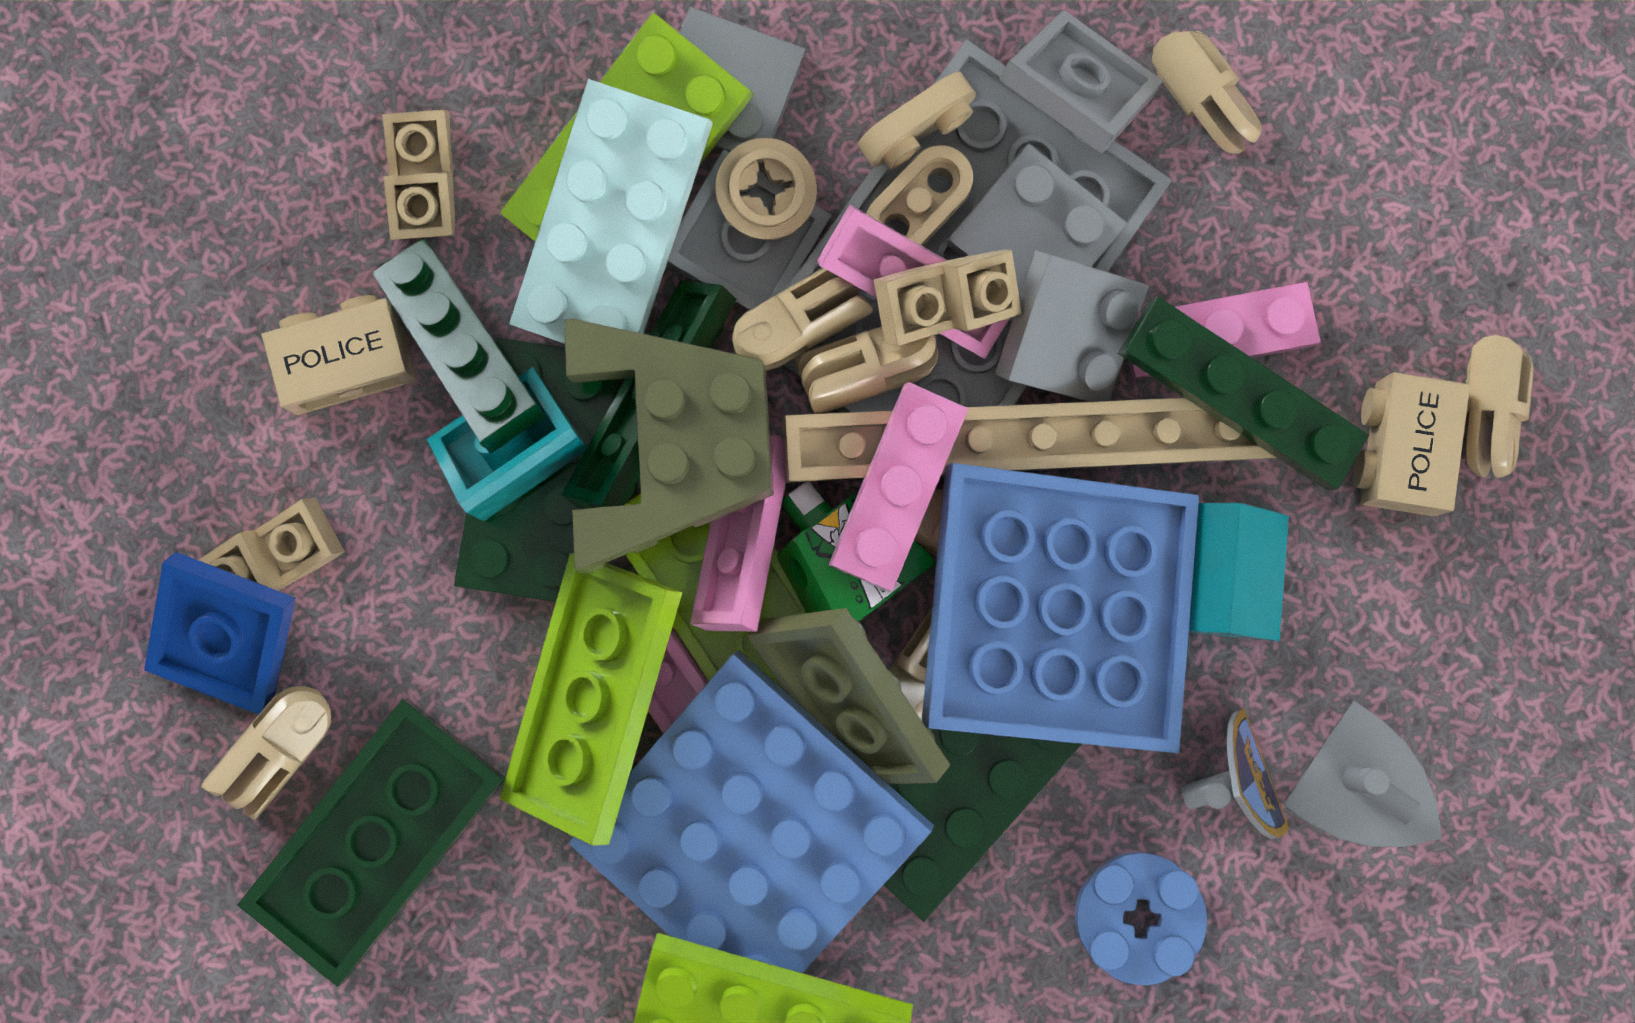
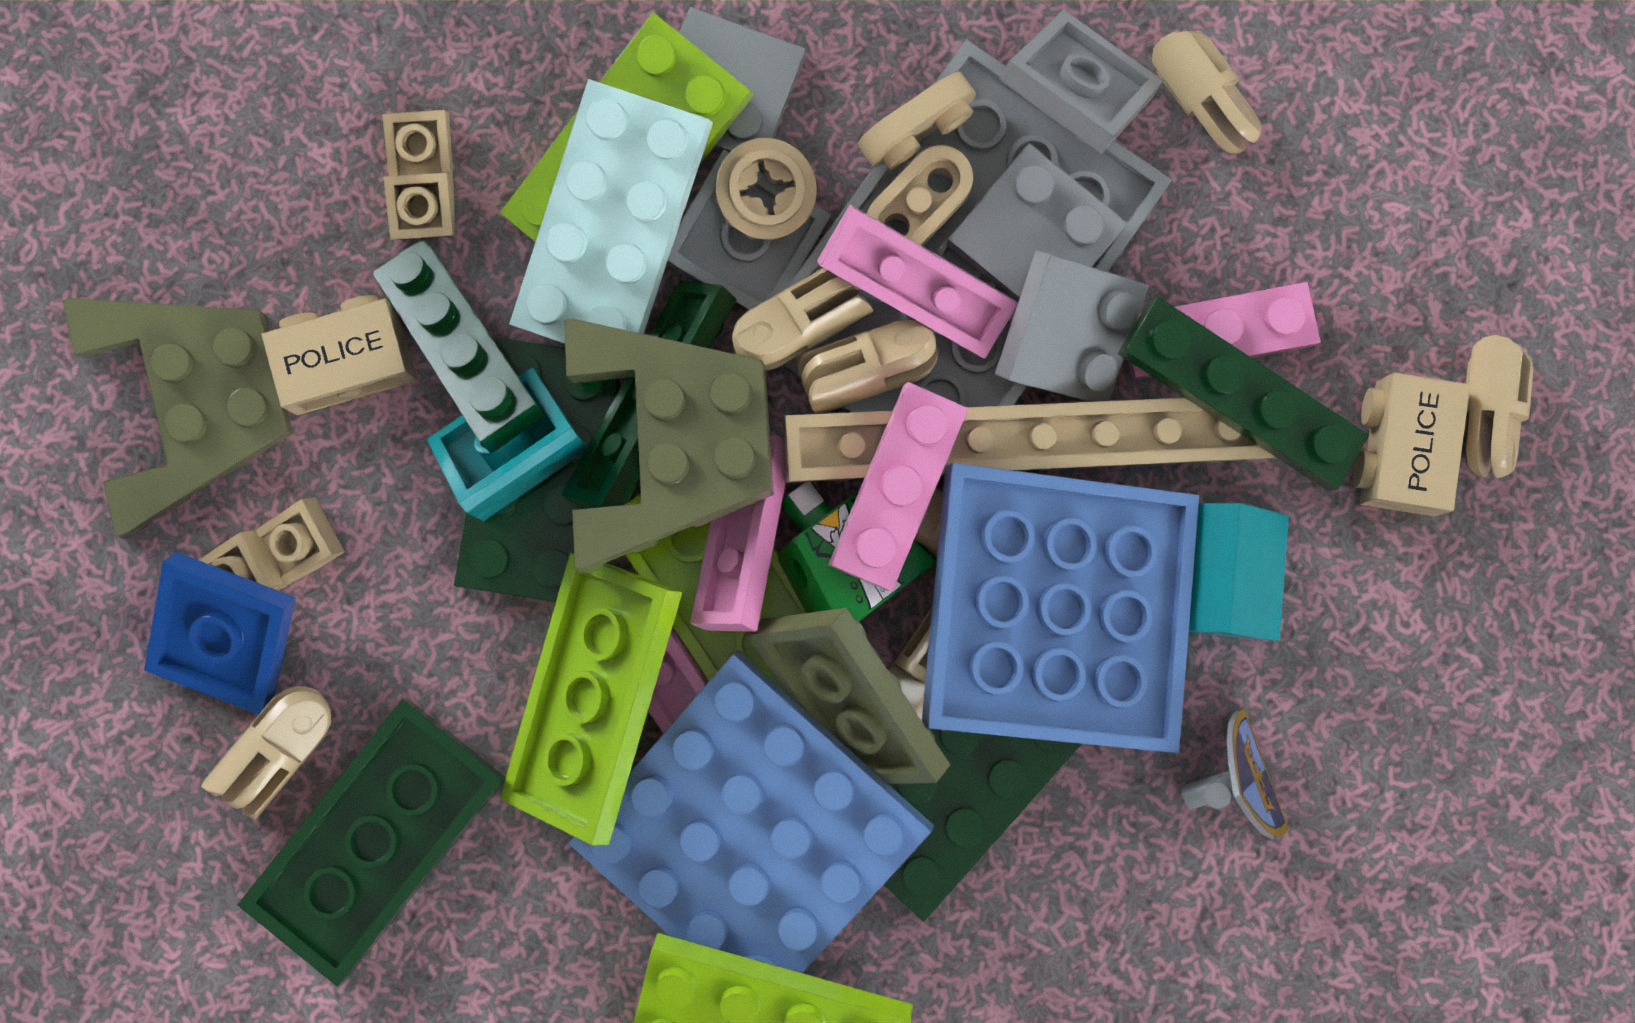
tan slope [873,250,1022,346] -> none
medium blue plate [1075,852,1207,985] -> none
light grey shield [1283,700,1442,847] -> none
none -> olive wing [62,298,293,538]

